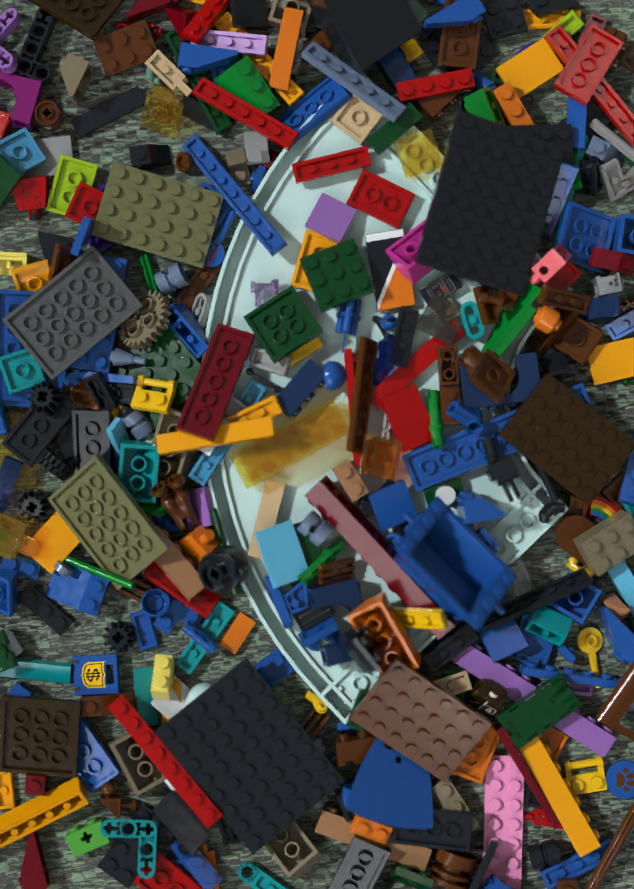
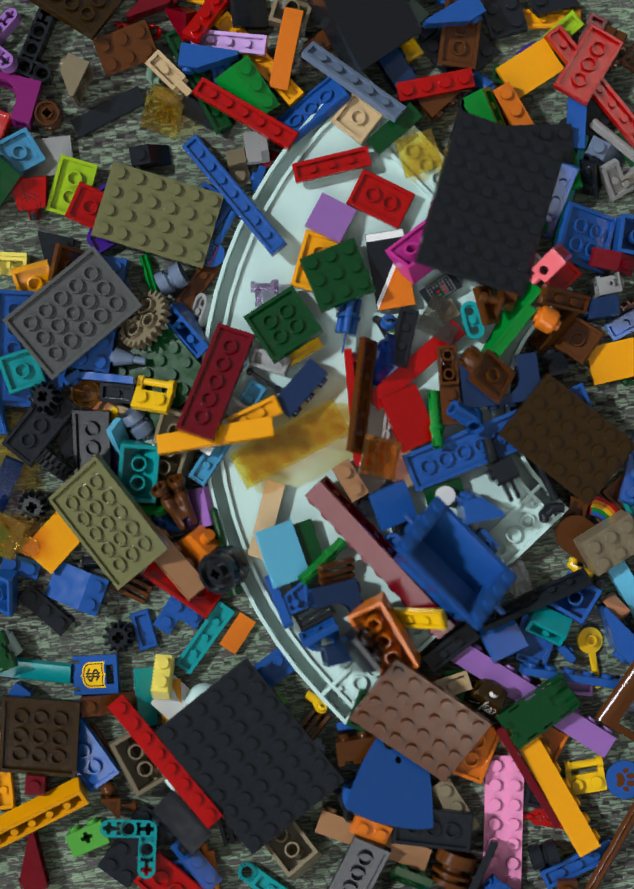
sand blue tile [54,560,74,577] -> none
green bar [65,556,135,590] -> none
blue tile [71,217,95,256] -> none
black tile [83,371,119,410] -> none
blue hair [141,588,171,618] -> none
reddish brown tile [175,152,194,172] -> none
blue pin [181,621,218,655] -> none
sand blue wheel [297,510,334,547] -> none
blue hair [324,361,346,391] -> none

